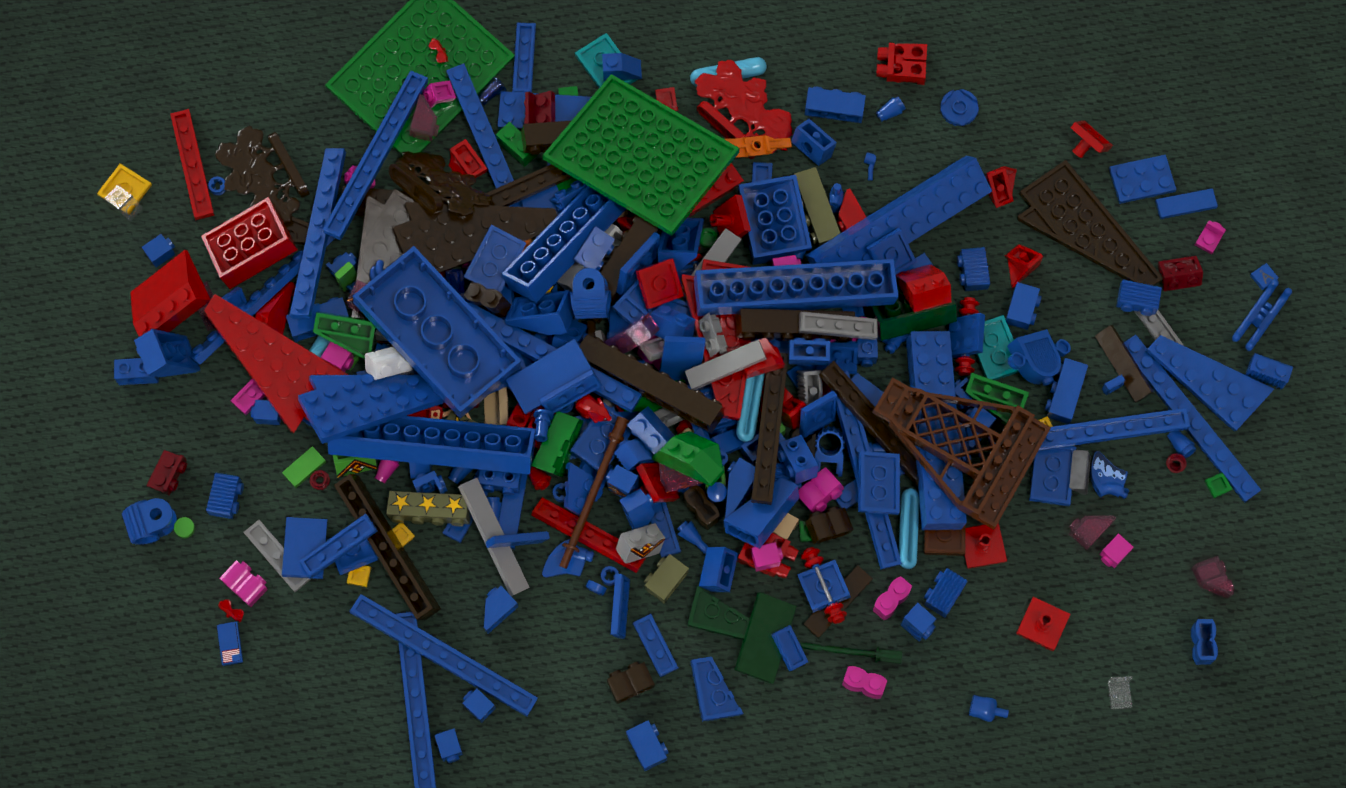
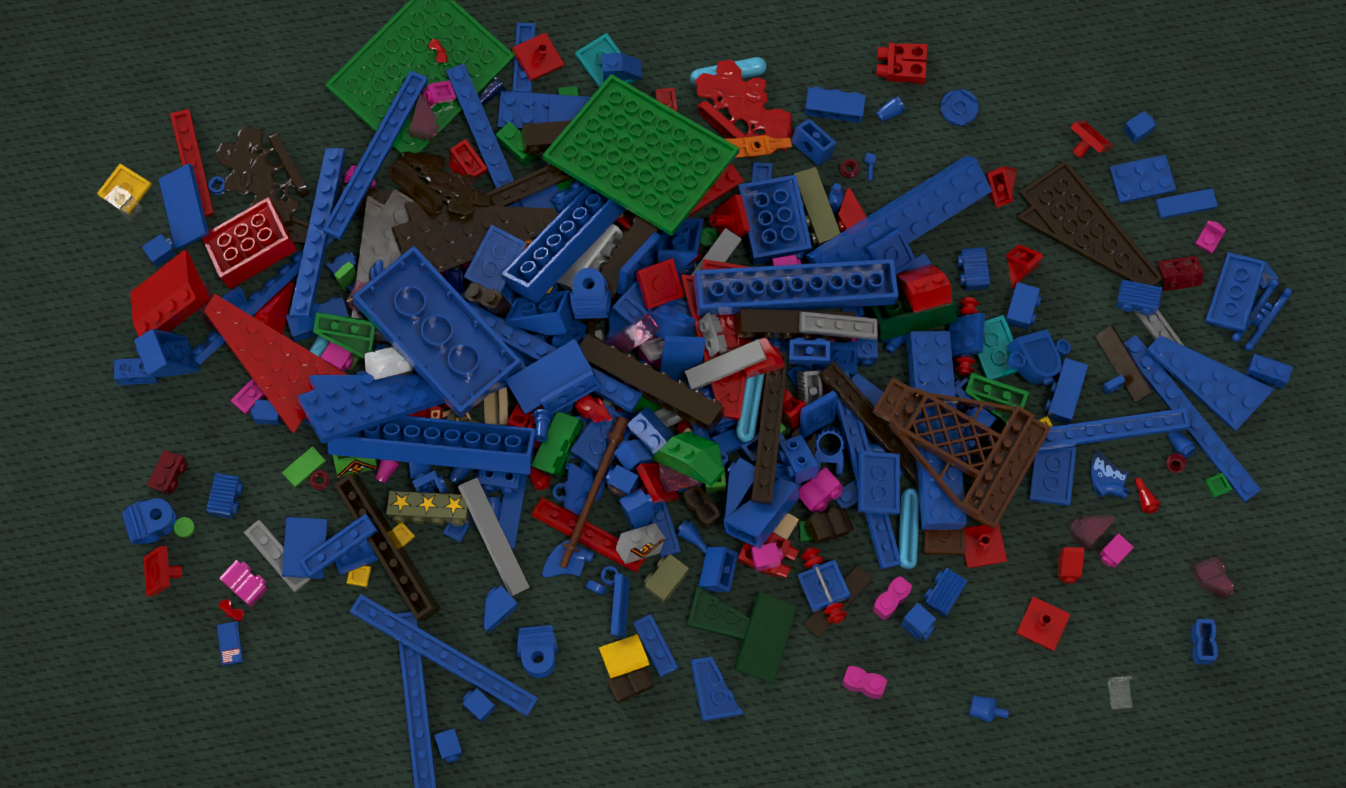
blue tile [486,531,550,548] -> none
dark red bracket [524,91,555,124] -> none
blue bracket [573,226,615,271] -> none
blue brick [626,720,669,772] -> none
blue pin [707,482,727,503] -> none
blue tile [771,625,808,671] -> none
dark green piece [800,643,902,664] -> none
flat silver slope [1069,450,1091,495] -> none
none -> red tile [143,546,182,597]
none -> blue tile [159,163,209,250]
none -> red tile [512,32,564,82]
none -> blue piece [517,625,559,678]
none -> yellow tile [599,634,649,679]
none -> dark red plate [840,159,859,178]
none -> red slope [1058,547,1084,584]
none -> blue brick [1123,111,1156,144]
none -> red cone [1134,478,1161,514]
none -> blue tile [1206,252,1267,333]

